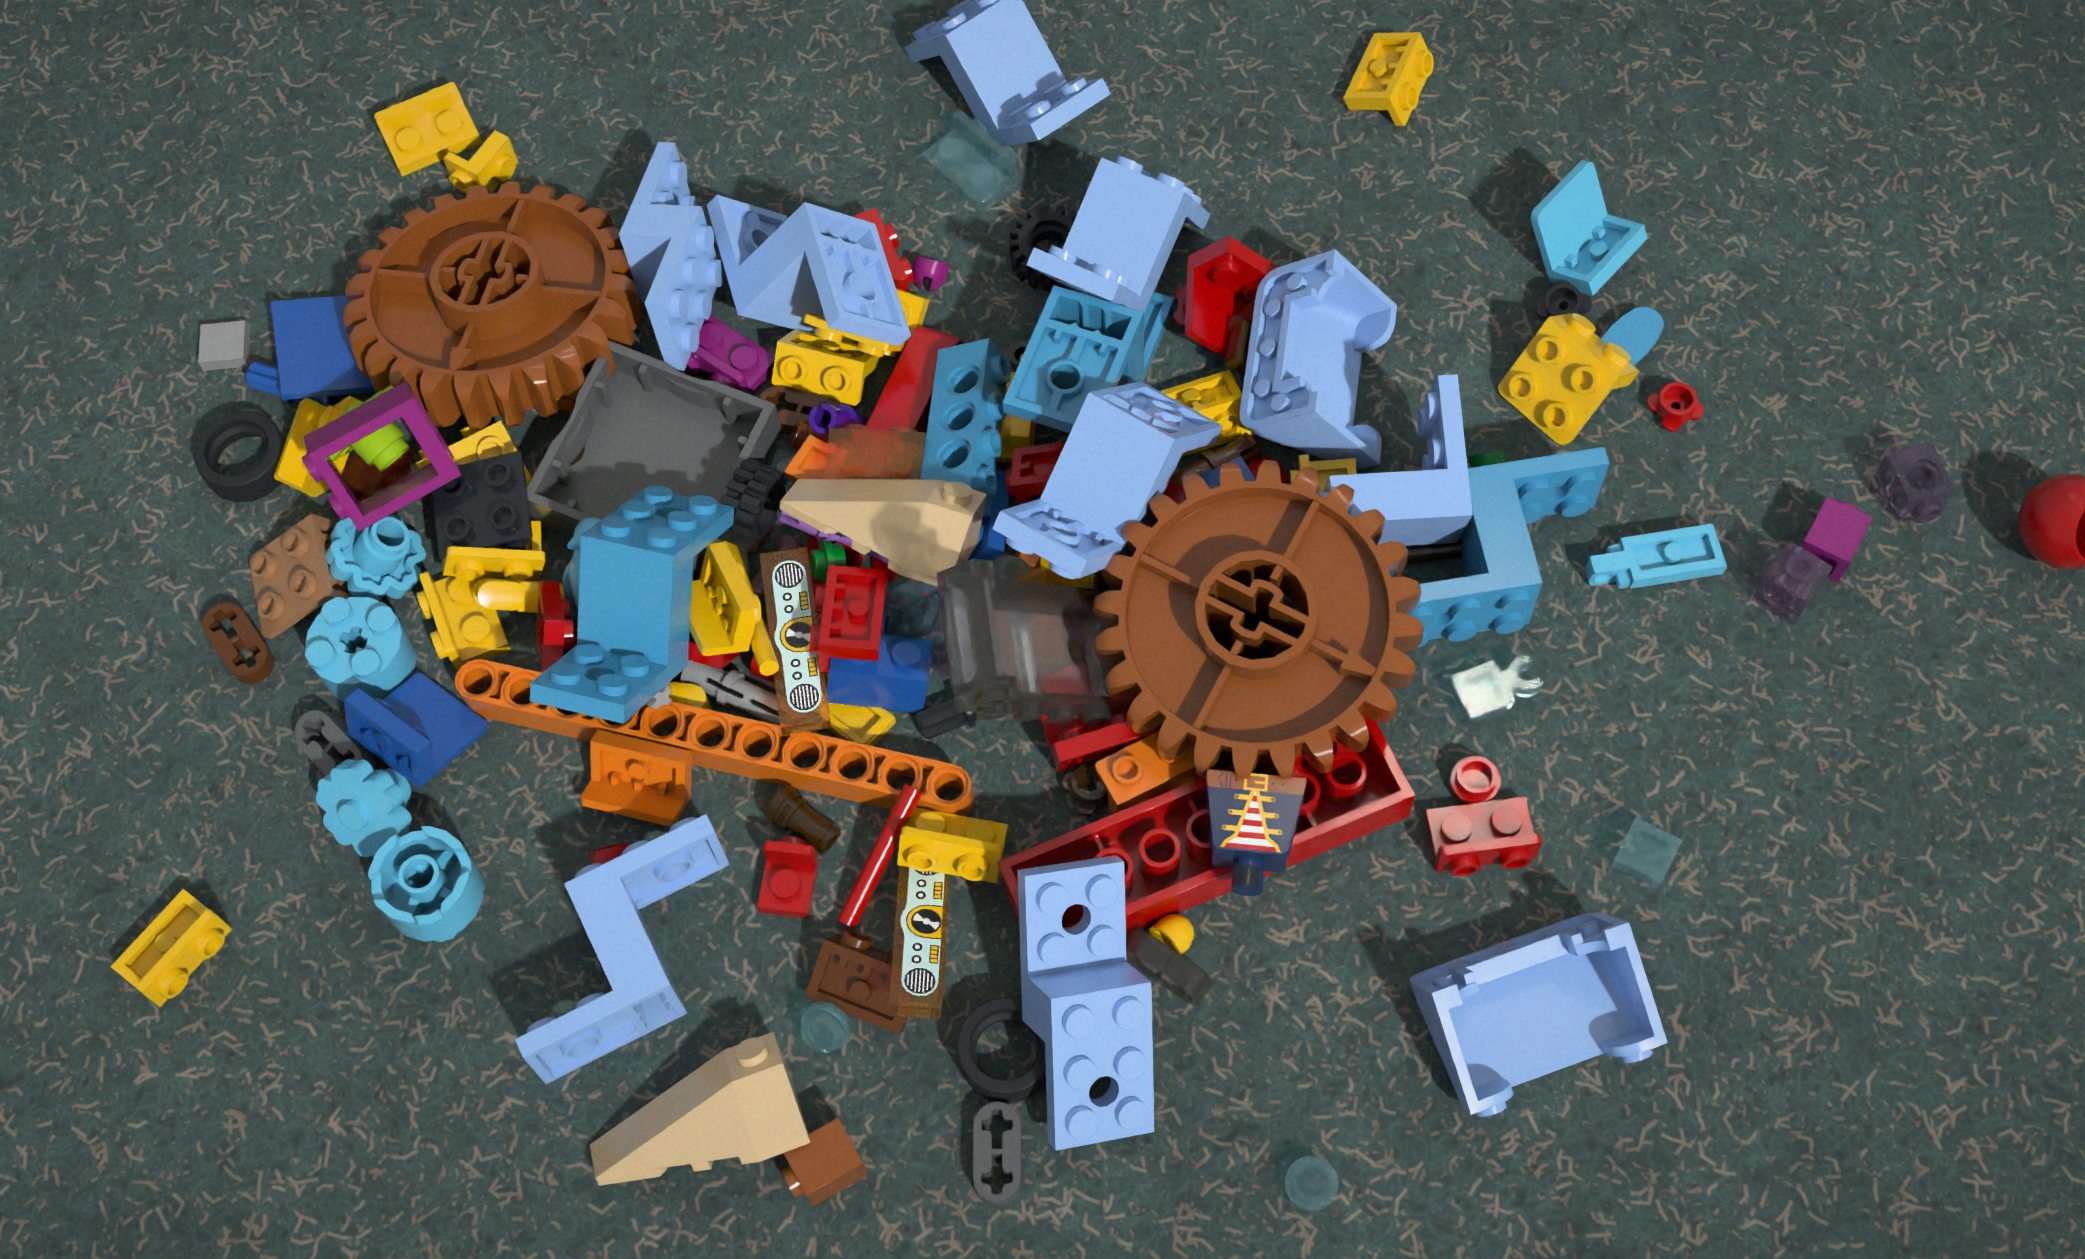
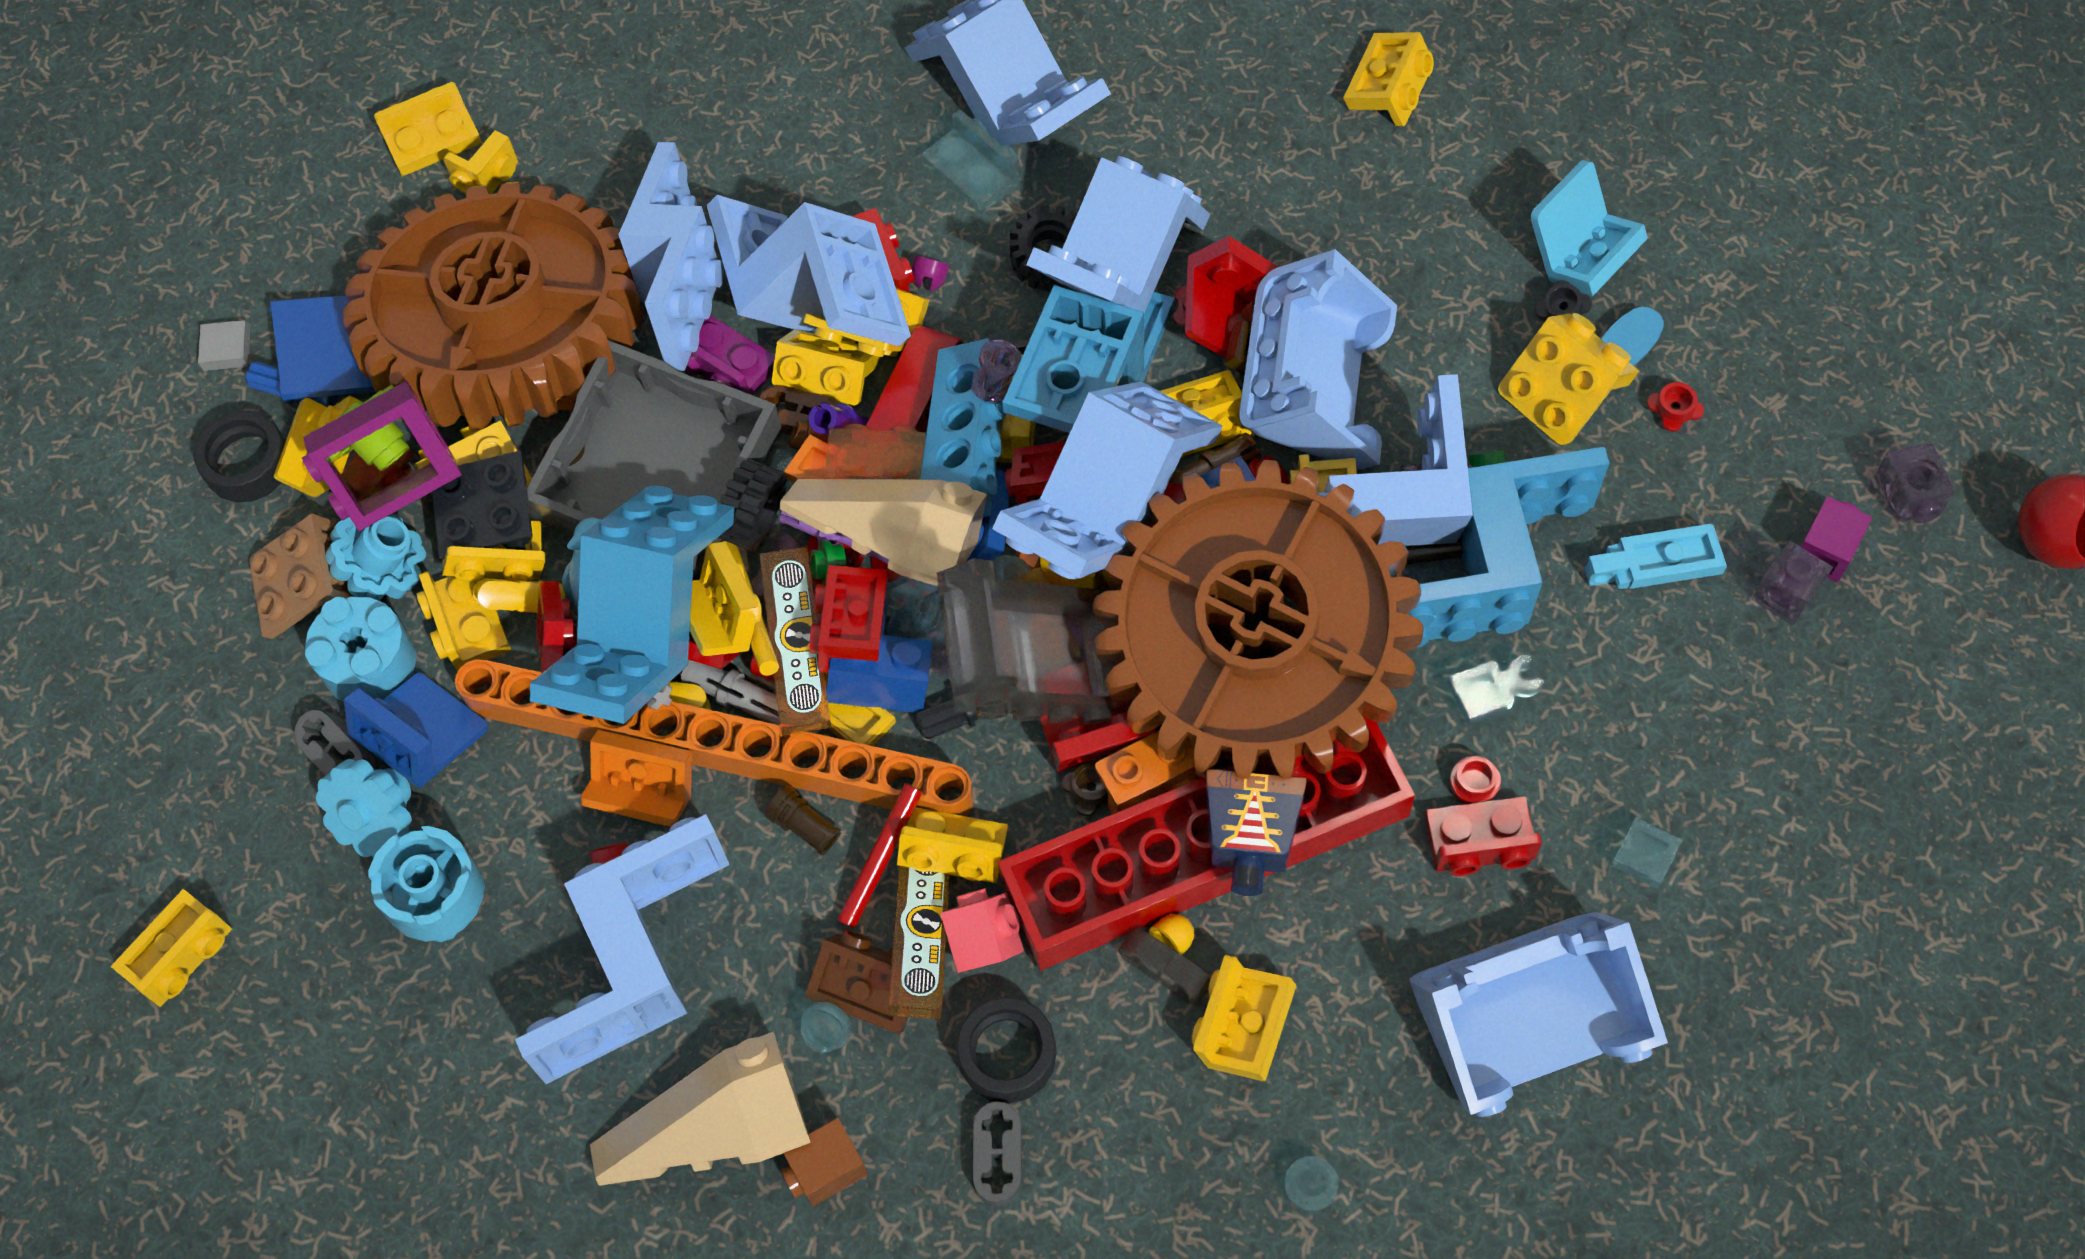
reddish brown beam [202,602,275,684] -> none
red bracket [757,837,819,919] -> none
light blue bracket [1018,855,1154,1151] -> none
none -> coral brick [940,888,1024,973]
none -> clear purple bush [972,339,1022,403]
none -> yellow bracket [1192,955,1296,1082]

